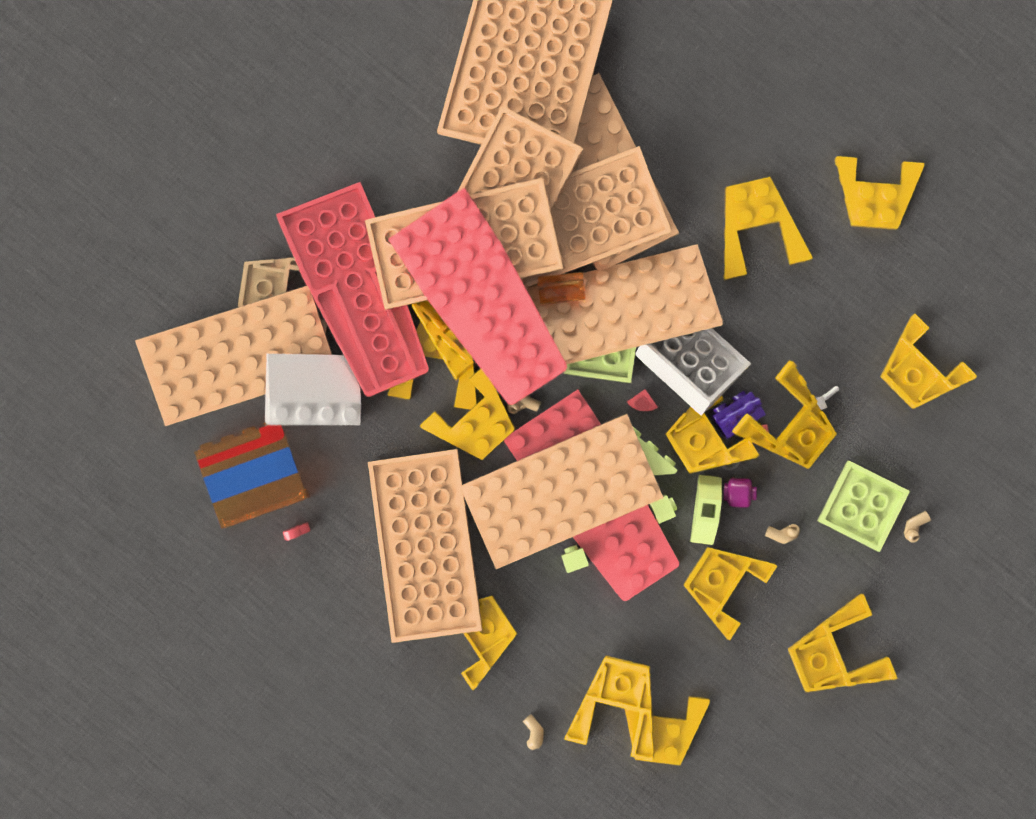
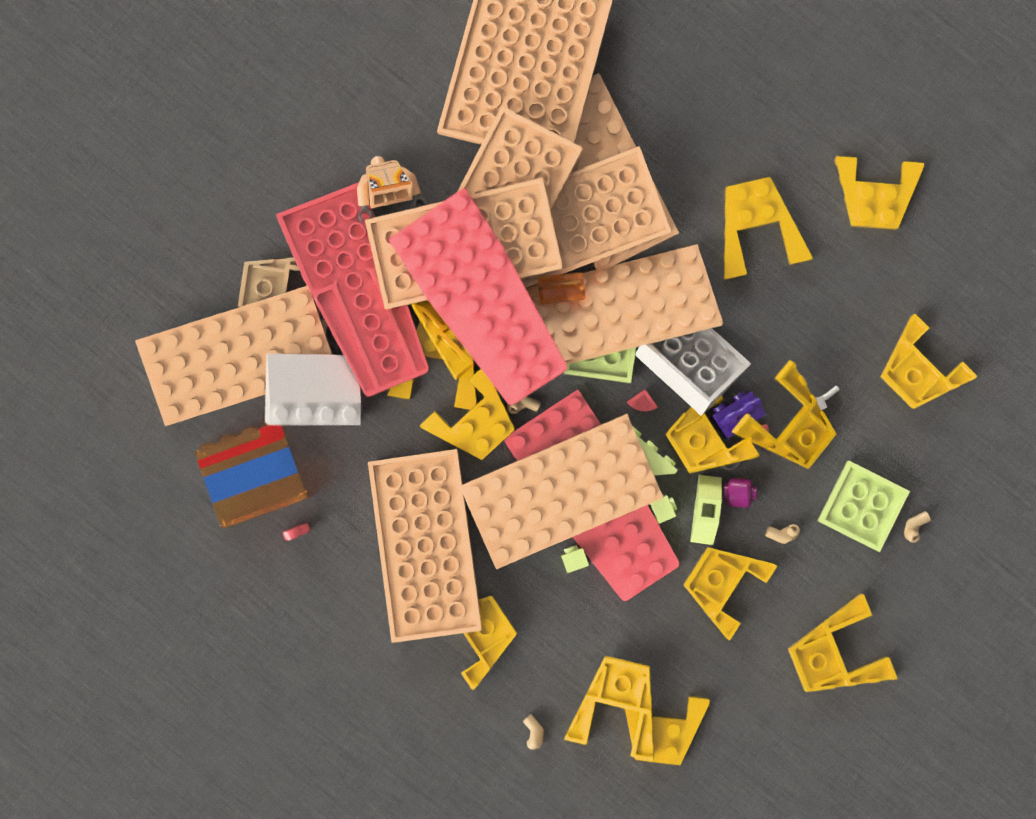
none -> light nougat torso [357,156,427,223]

